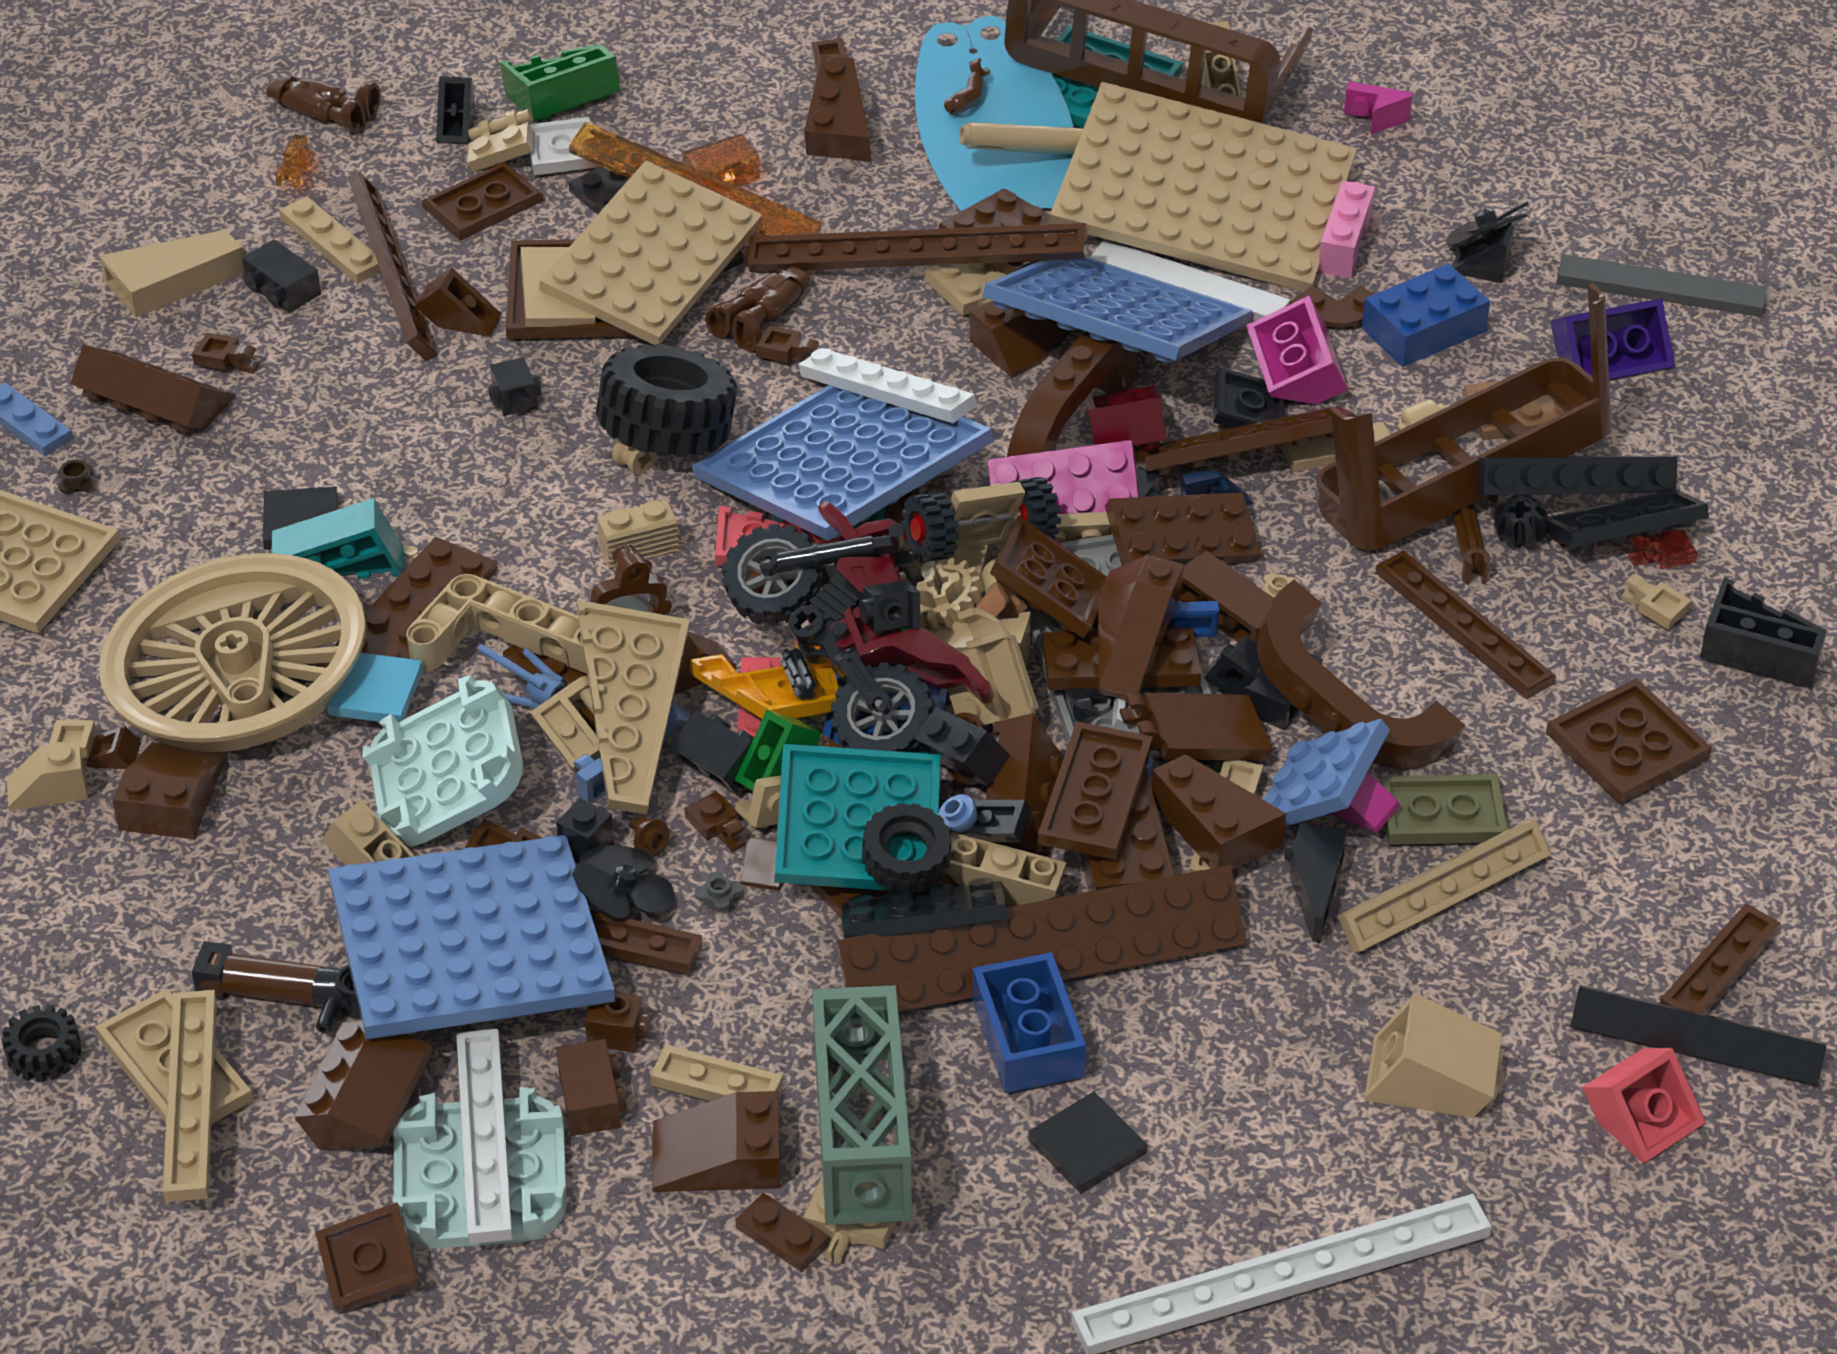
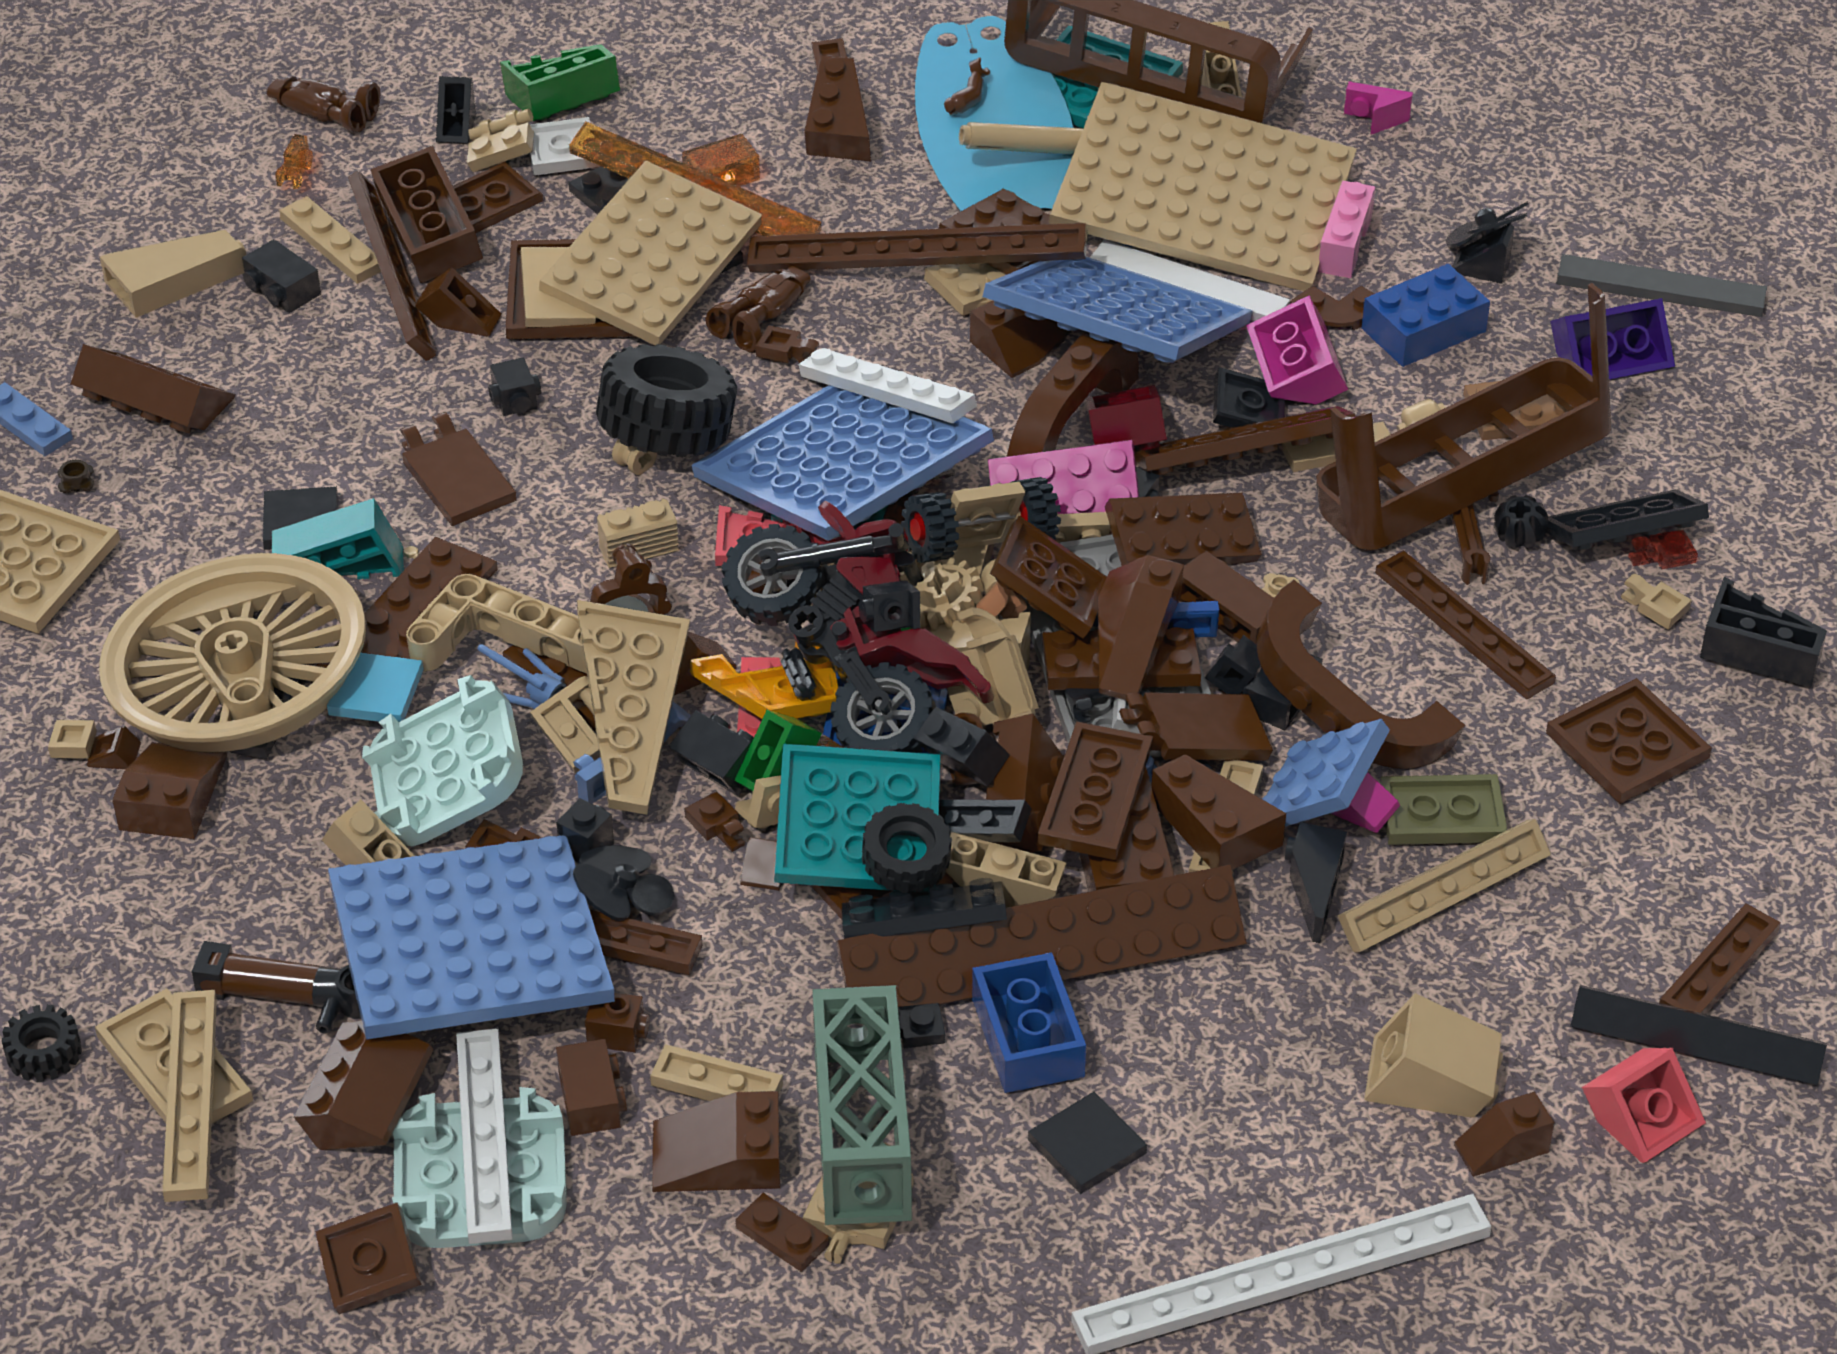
tan slope [7,741,88,811] -> none
reddish brown plate [192,333,260,374] -> none
reddish brown plate [629,816,670,857] -> none
dark grey plate [695,872,743,911] -> none
medium blue plate [938,794,977,833] -> none
dark blue slope [1180,470,1253,506] -> none
black plate [1477,455,1678,495] -> none
none -> reddish brown brick [370,145,484,283]
none -> reddish brown tile [400,412,517,526]
none -> black plate [898,1003,945,1049]
none -> reddish brown slope [1454,1091,1555,1177]

